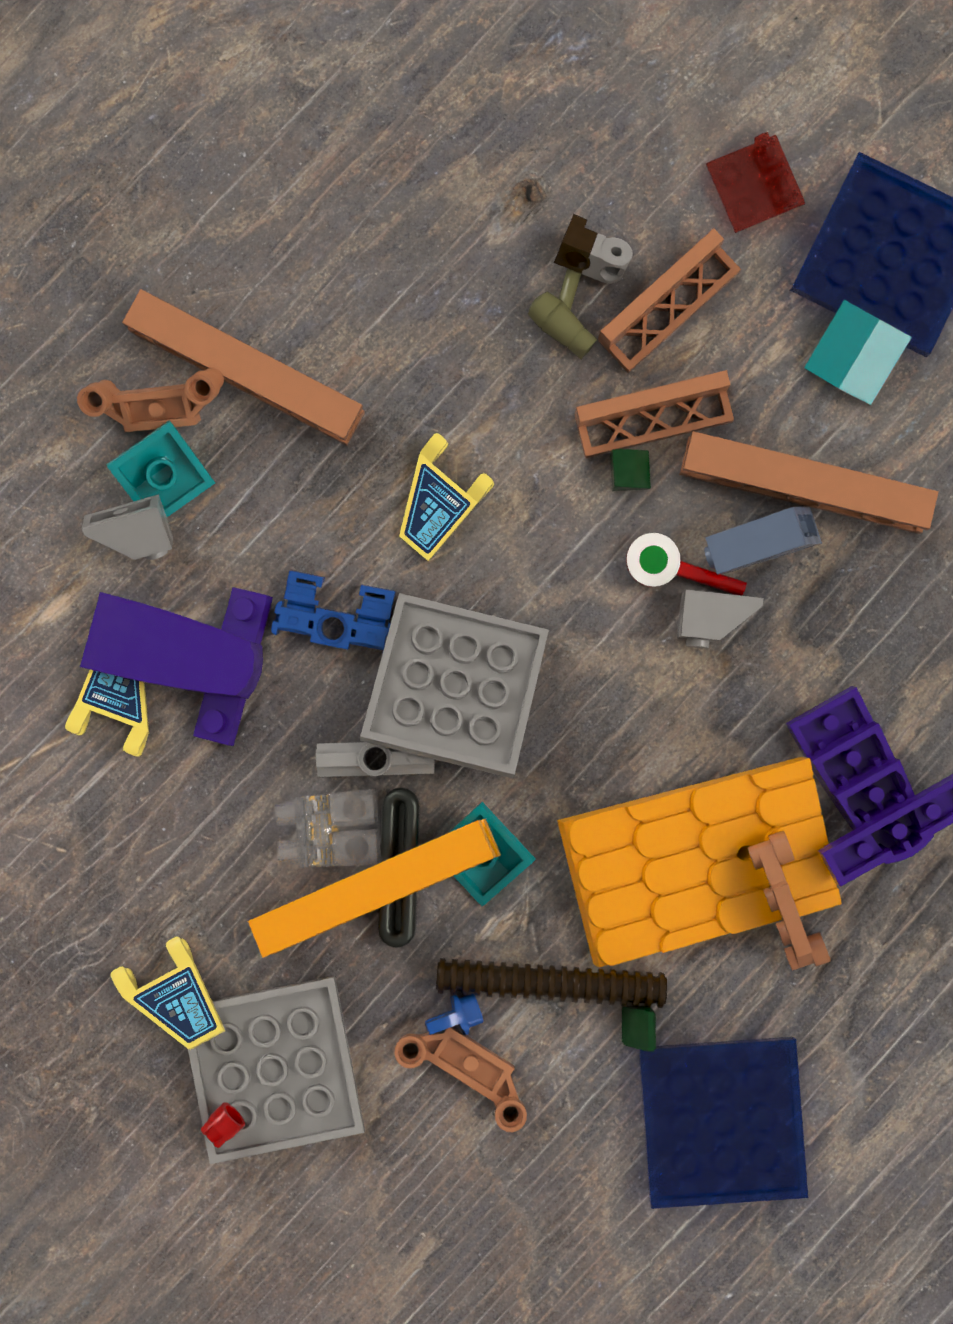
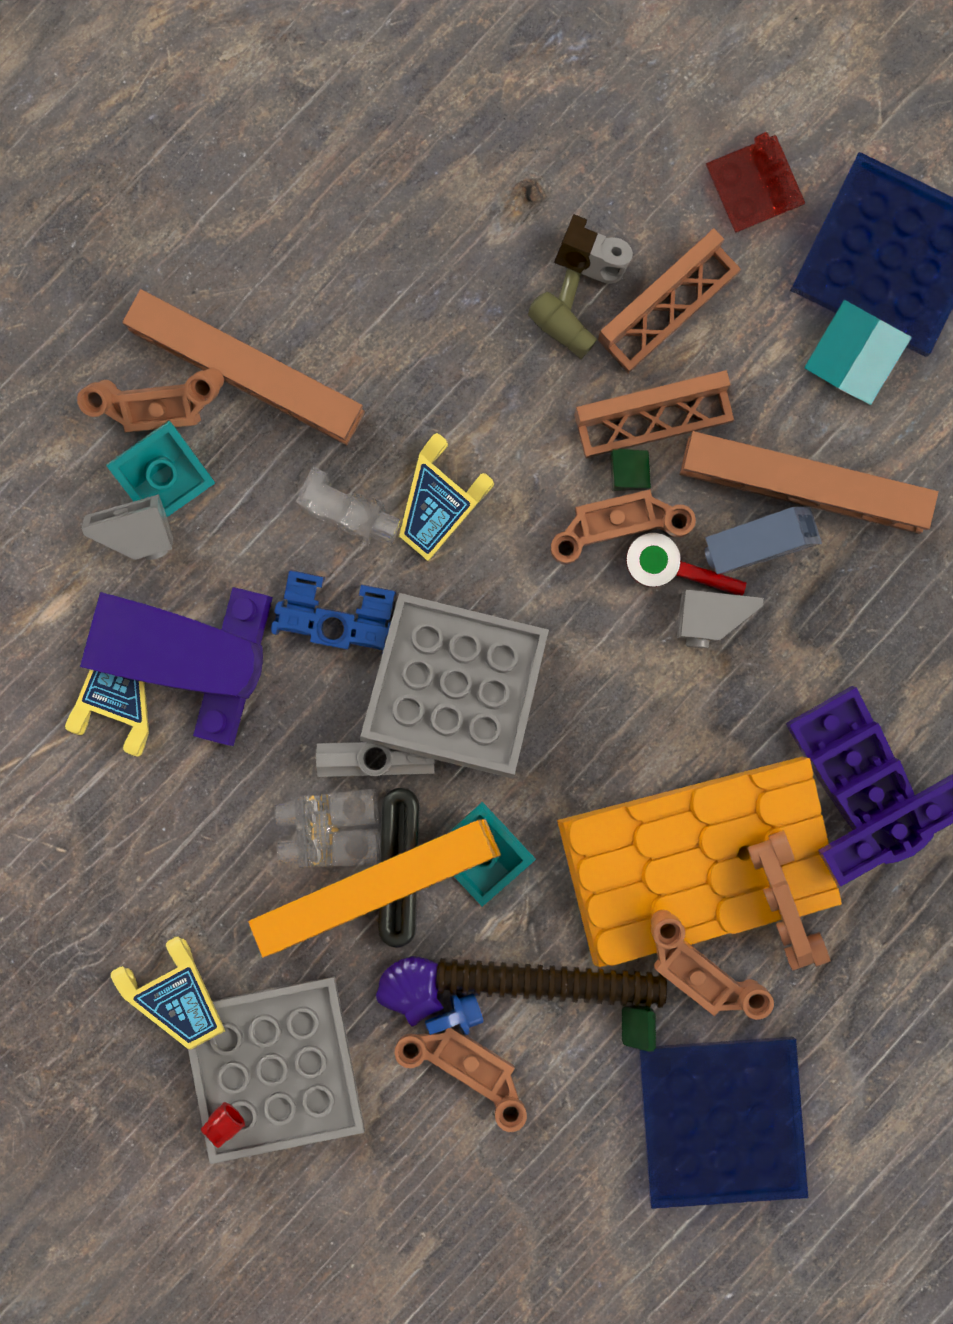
none -> clear hips [296,466,401,547]
none -> dark purple animal [376,956,443,1027]
none -> nougat plate [550,489,696,564]
none -> nougat plate [651,910,774,1020]

